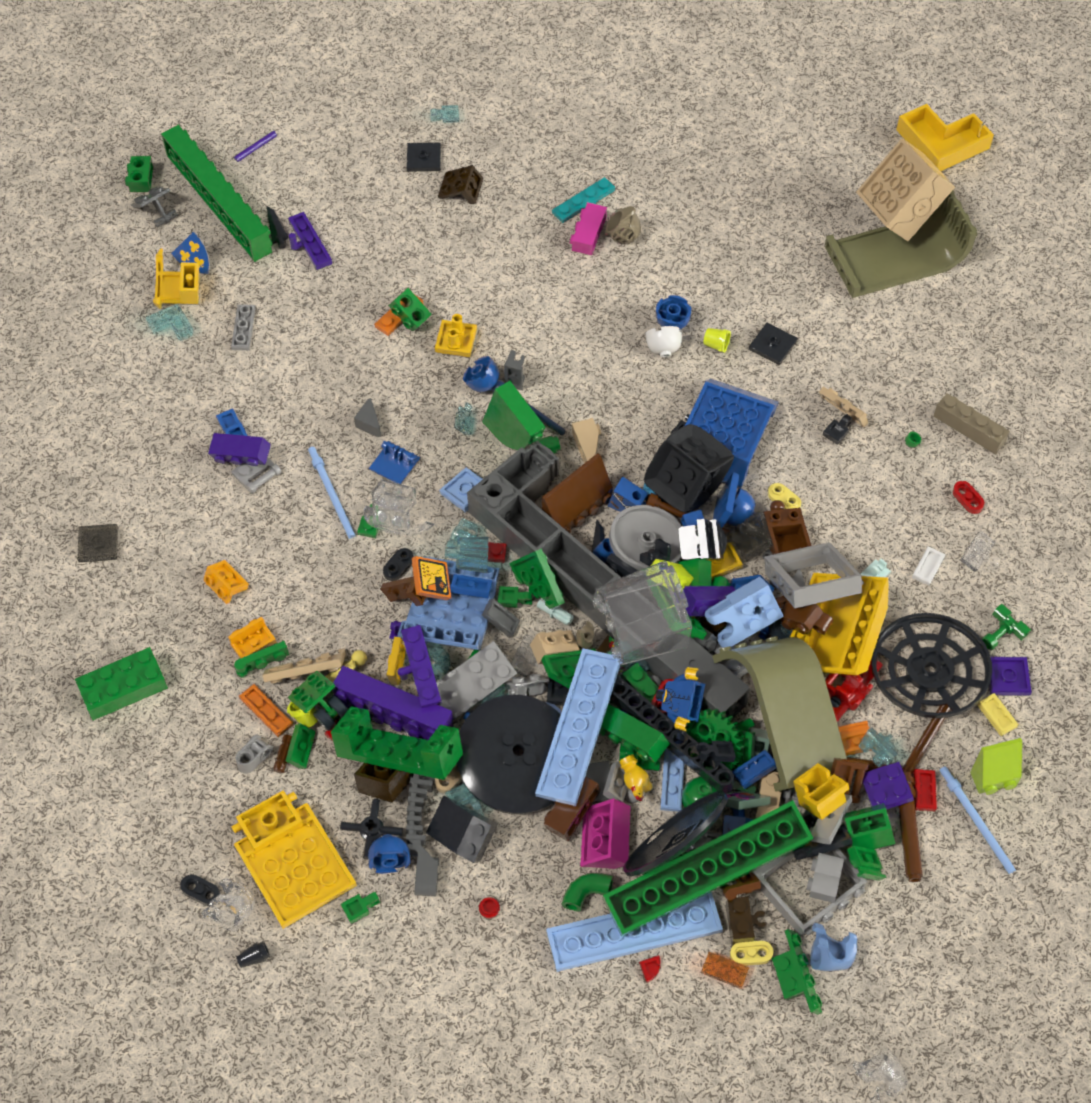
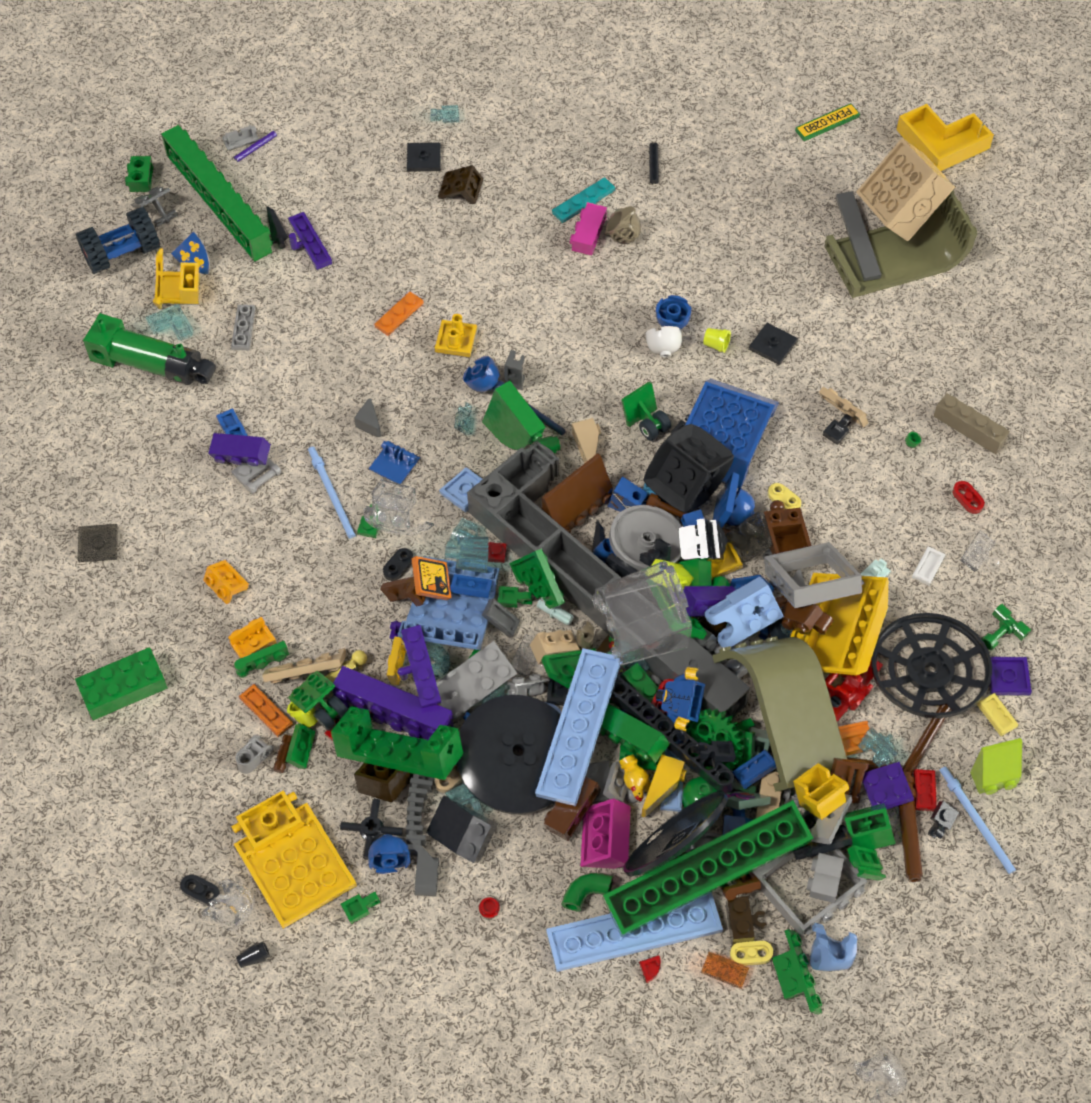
green brick [388,288,432,332] -> none
none -> black plate [75,207,161,274]
none -> green piece [83,313,217,385]
none -> light grey hinge [222,125,259,150]
none -> green plate [621,381,672,441]
none -> yellow slope [641,755,687,817]
none -> black axle [649,142,659,184]
none -> tile [795,103,860,142]
none -> dark grey tile [835,191,881,281]
none -> plate [928,801,959,839]

